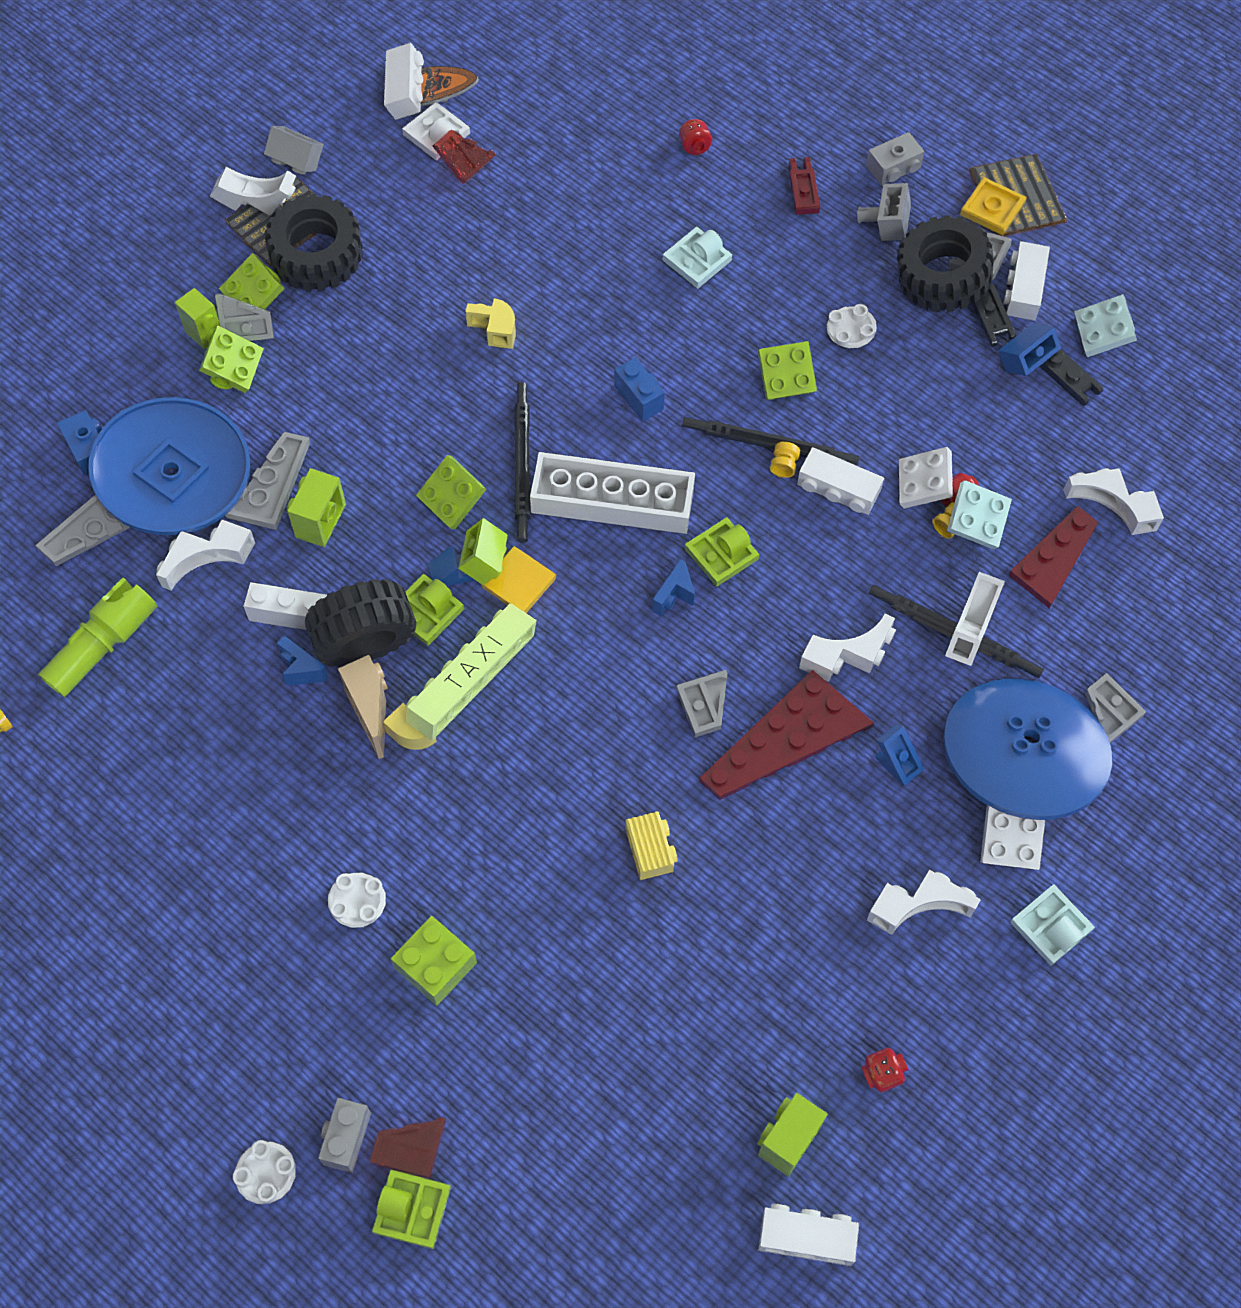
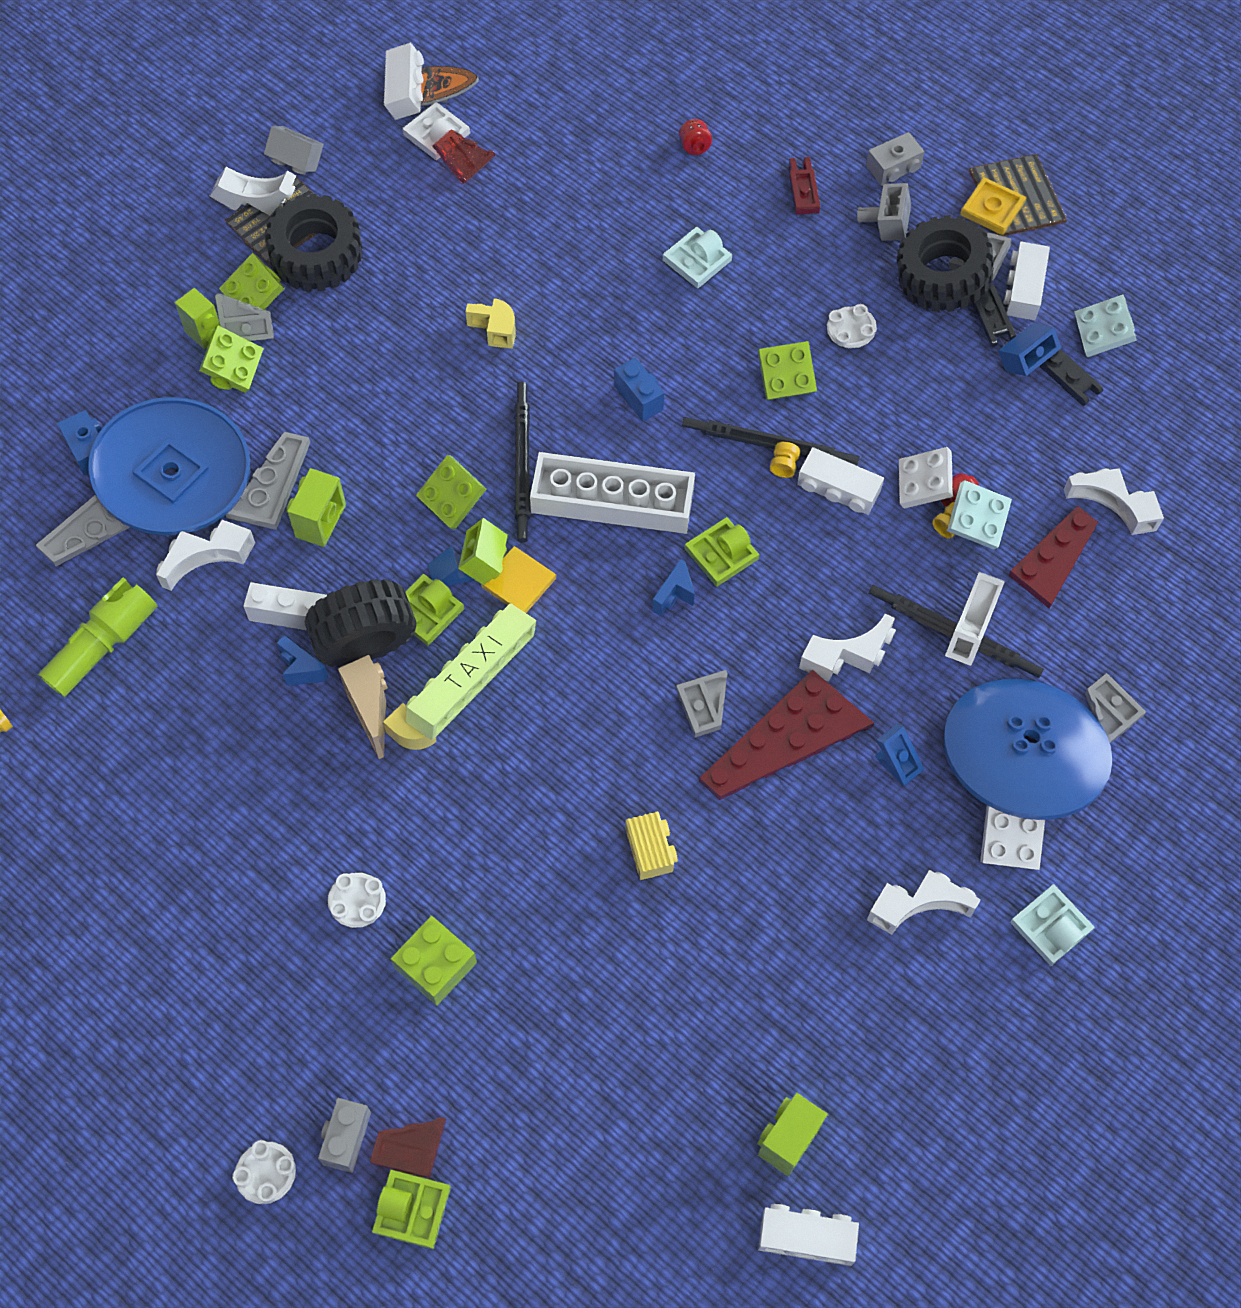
red head [861,1047,909,1093] -> none

